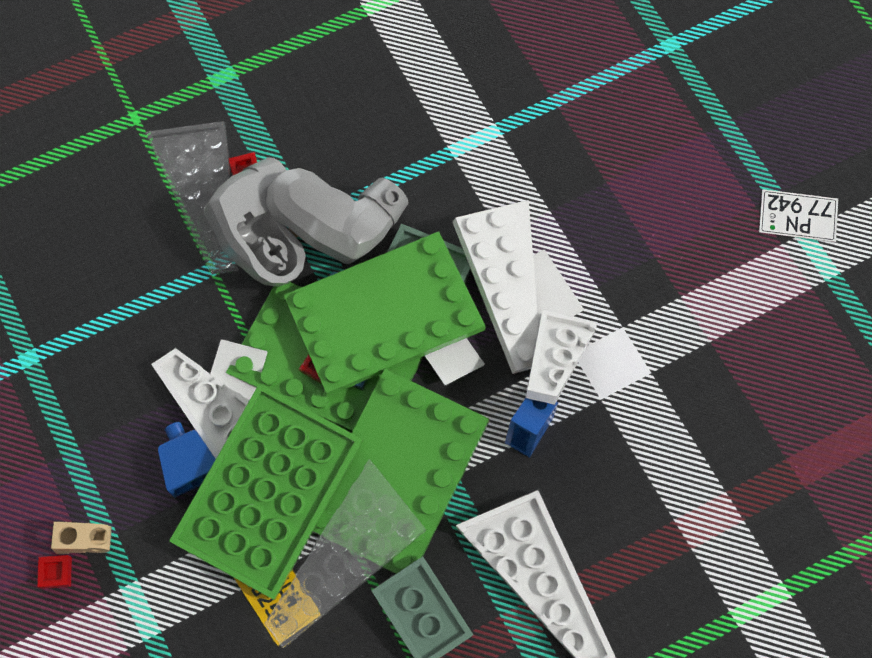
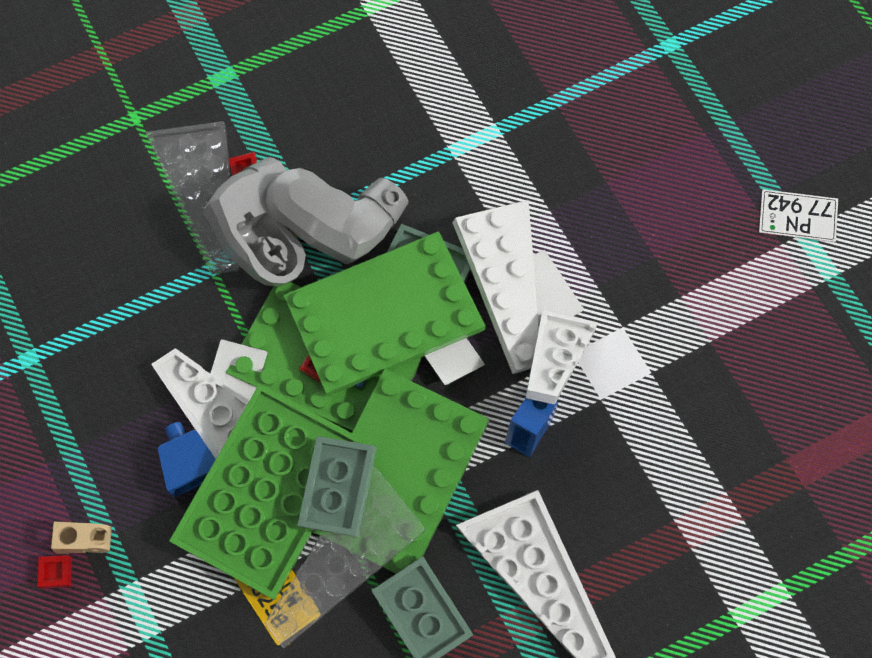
none -> sand green plate [297,436,377,538]

